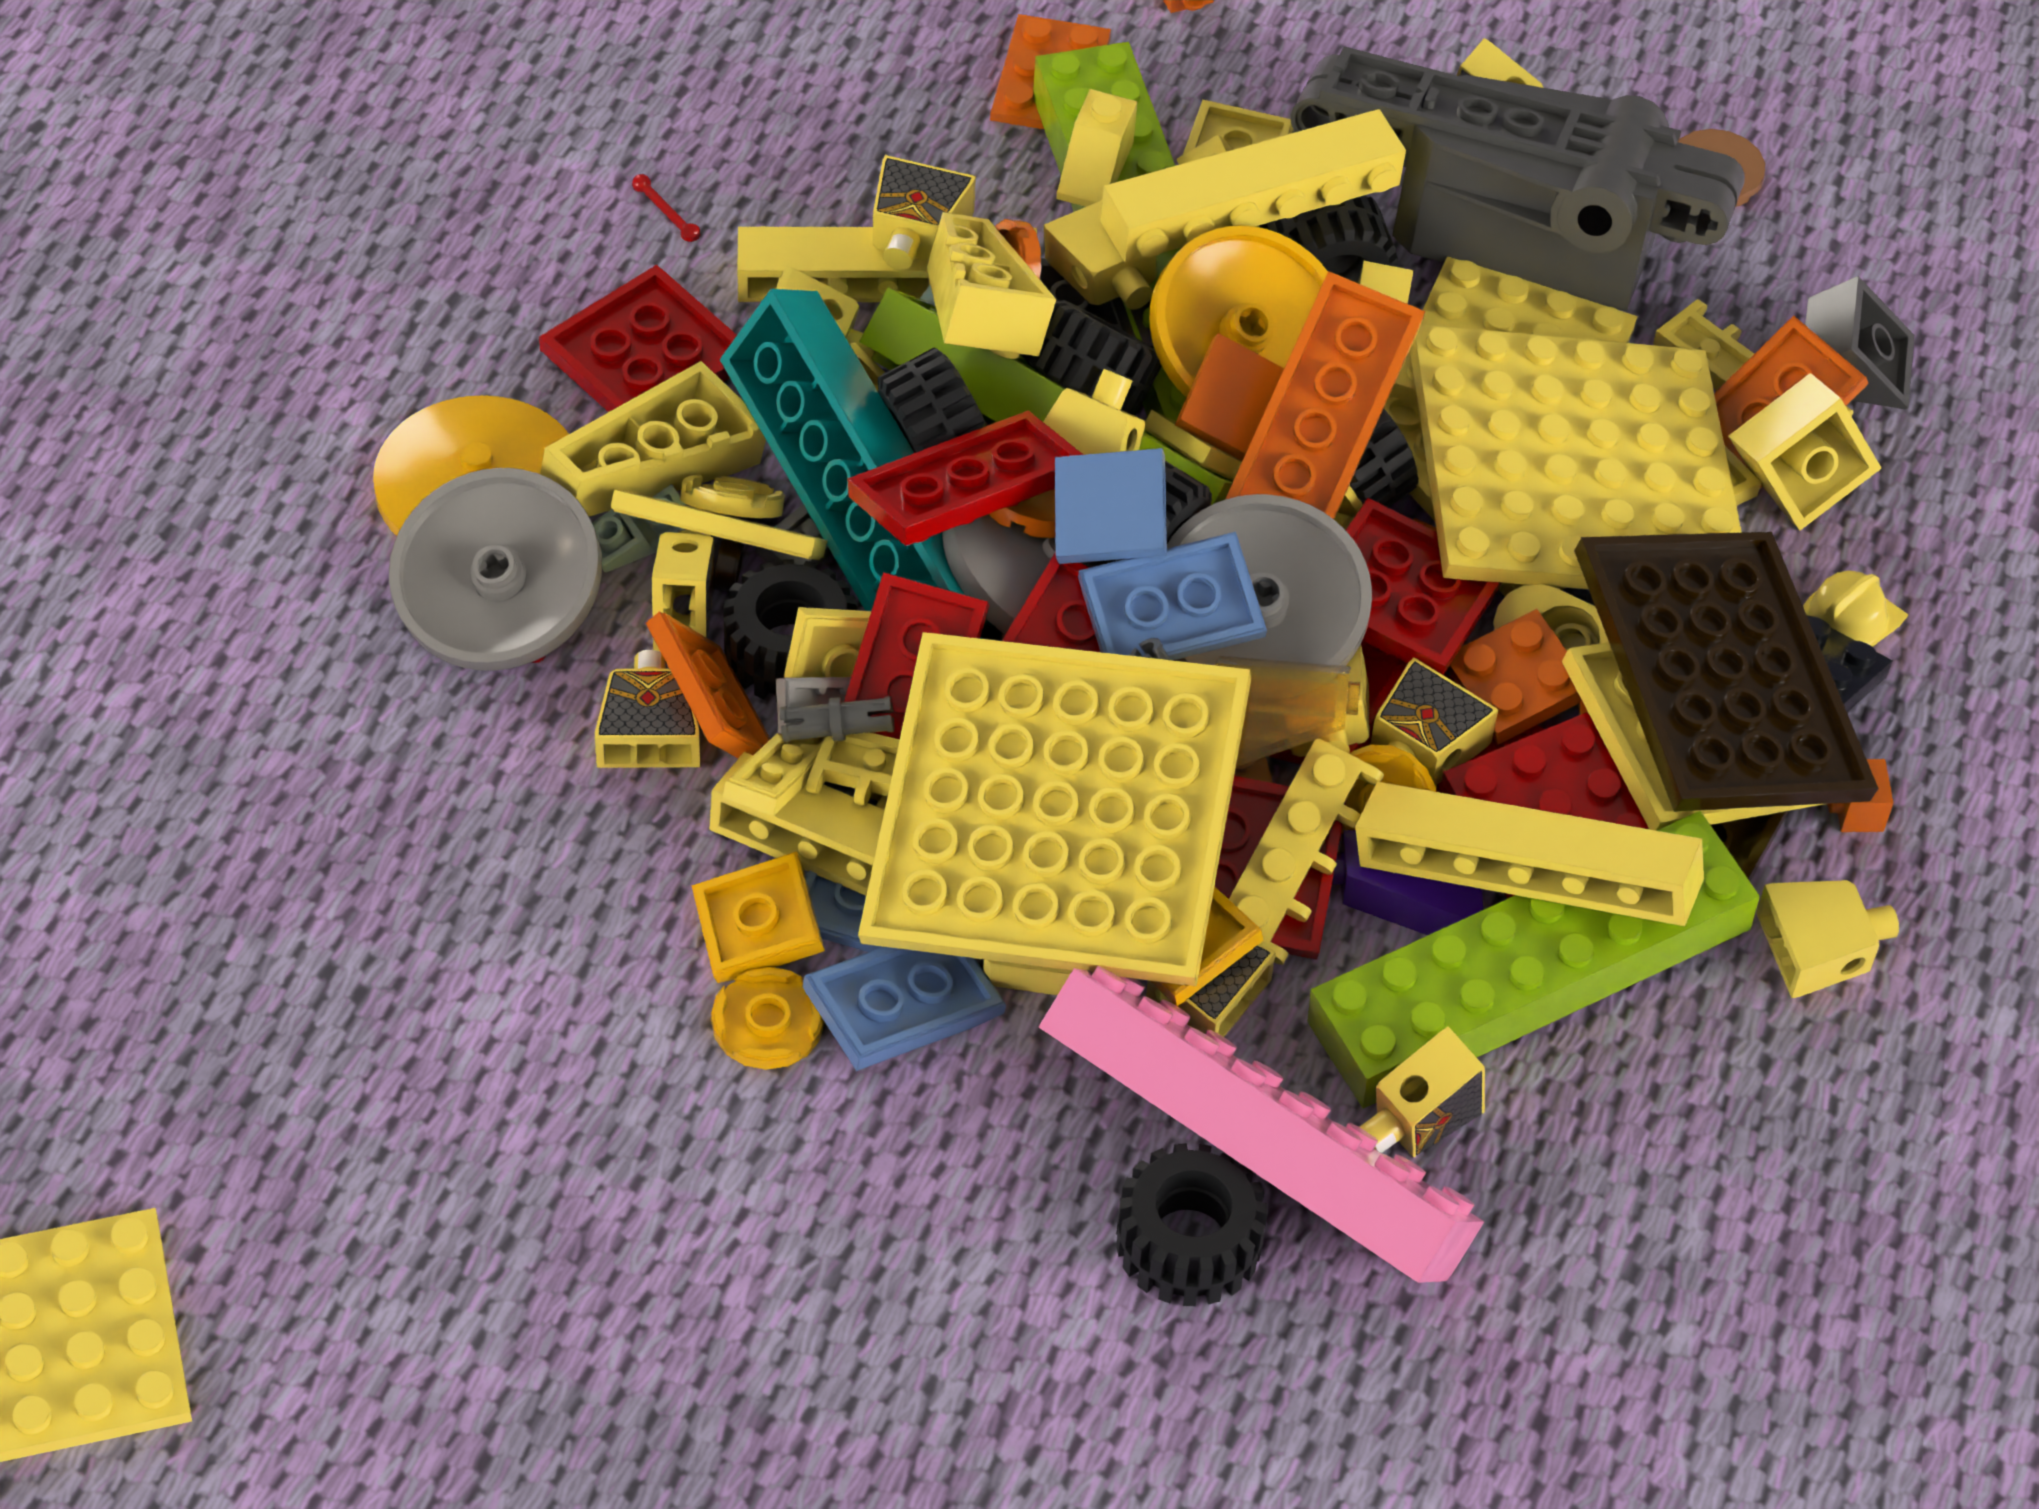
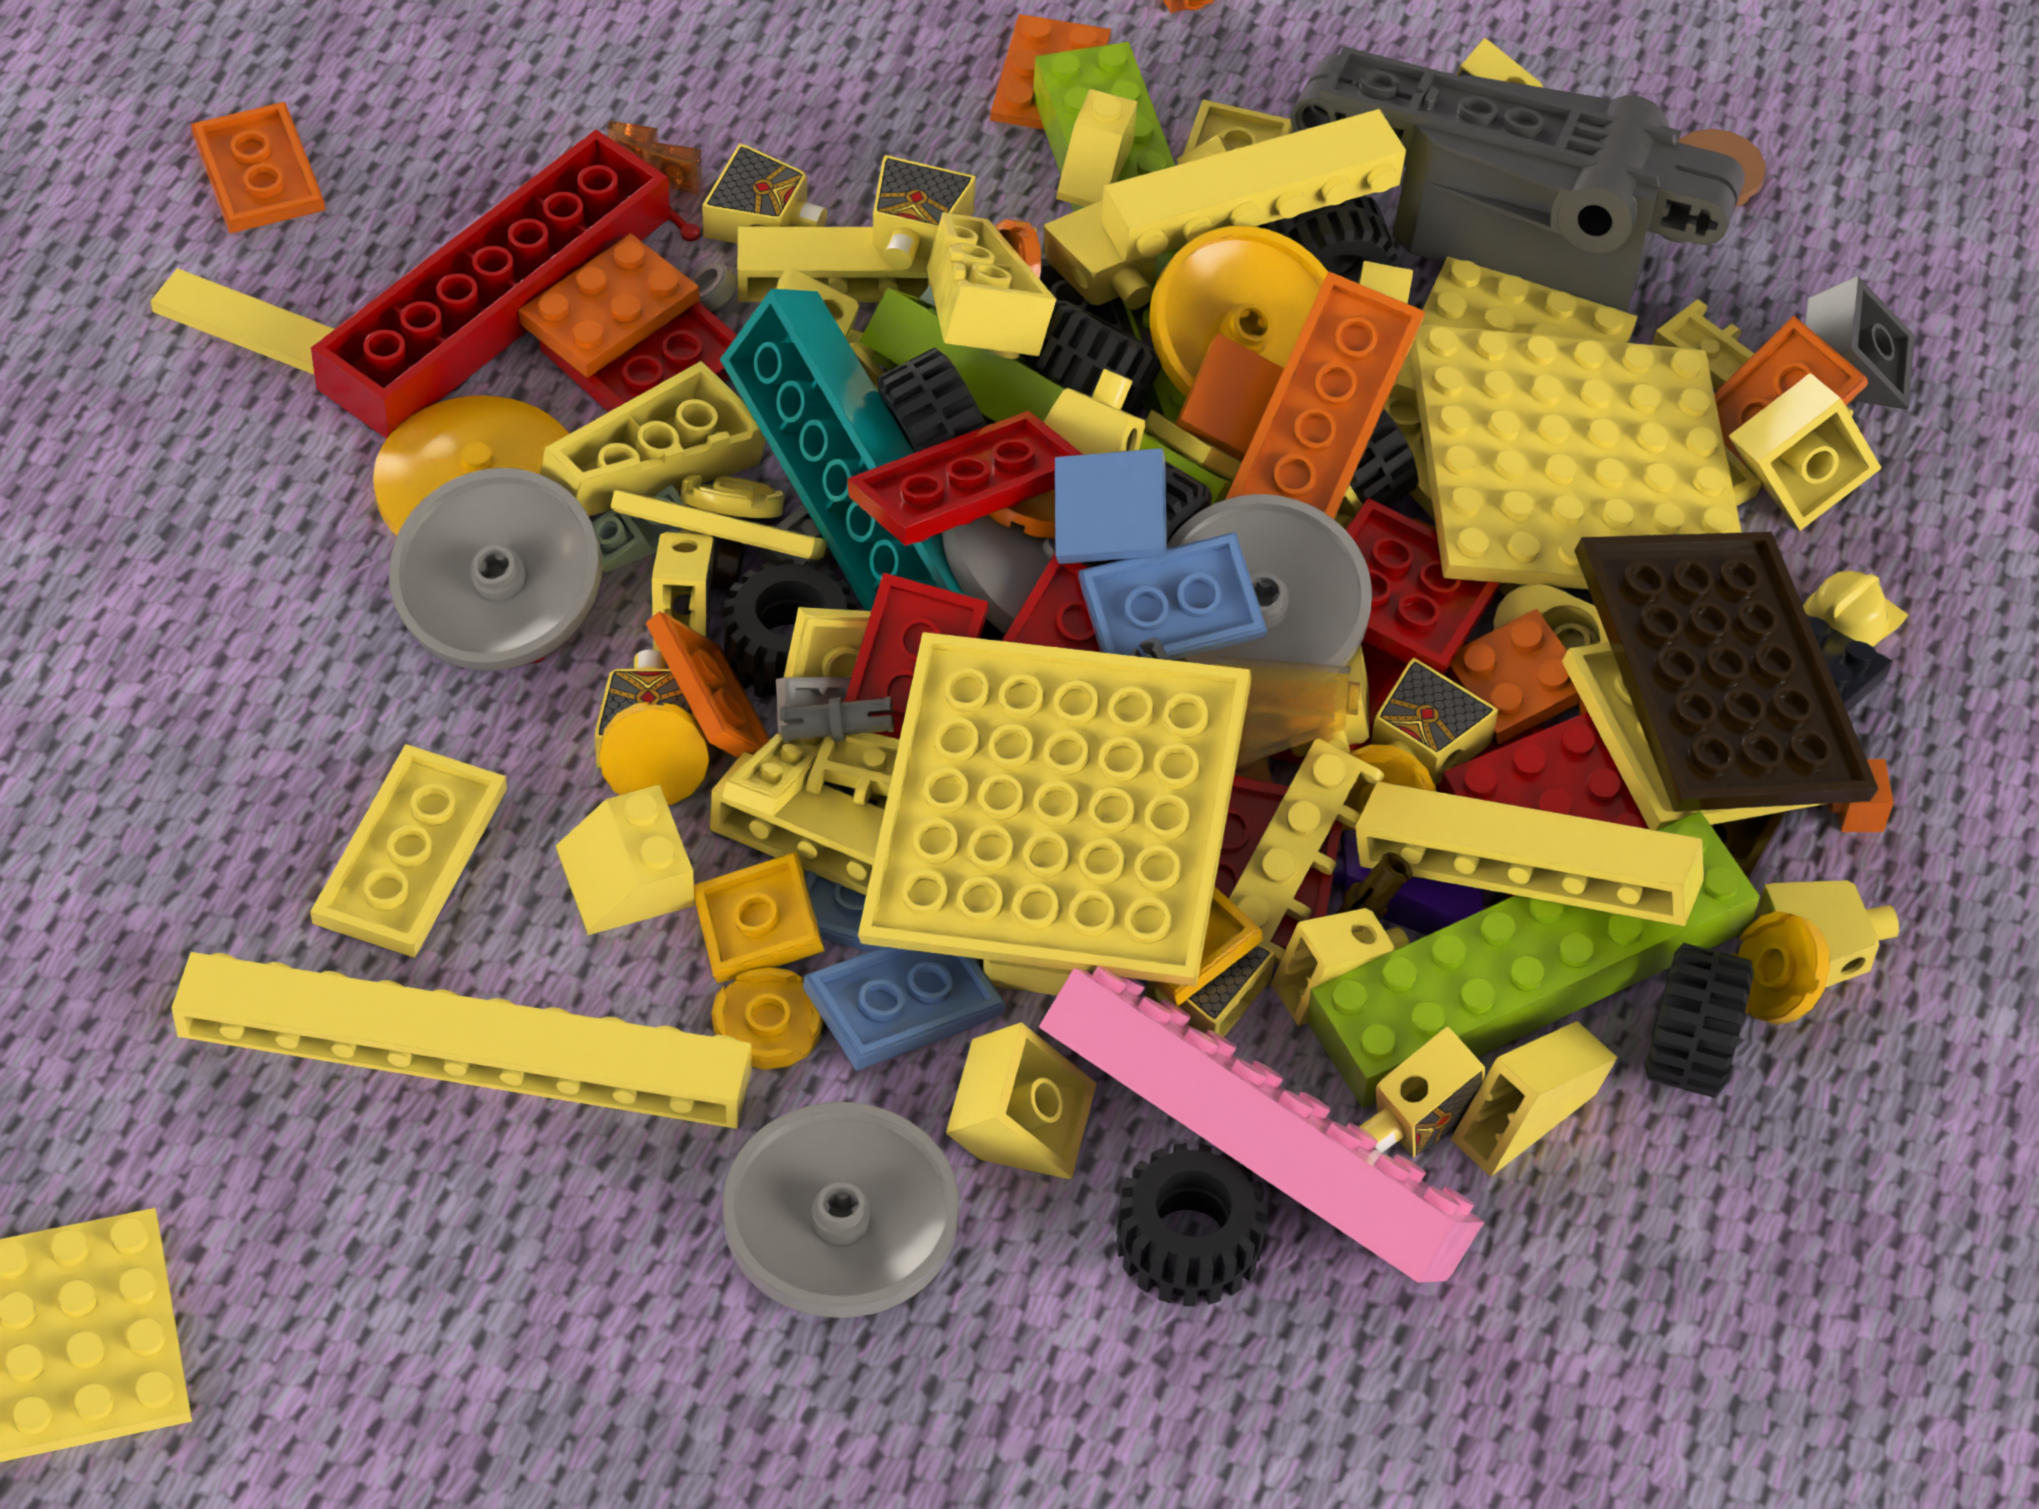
none -> light yellow tile [150,268,334,375]
none -> light yellow brick [171,952,752,1129]
none -> orange tile [190,102,326,234]
none -> light yellow plate [310,744,507,958]
none -> red brick [311,129,670,439]
none -> orange plate [518,234,700,378]
none -> light yellow slope [556,785,695,935]
none -> yellow tile [599,702,709,805]
none -> clear orange slope [607,121,702,195]
none -> light grey tile [691,262,737,312]
none -> torso [702,143,827,244]
none -> light grey dish [723,1102,959,1318]
none -> light yellow slope [946,1022,1097,1179]
none -> light yellow torso [1271,908,1410,1026]
none -> dark brown pin [1335,852,1413,921]
none -> light yellow slope [1450,1021,1618,1177]
none -> black tyre [1645,943,1754,1098]
none -> yellow tile [1732,911,1830,1025]

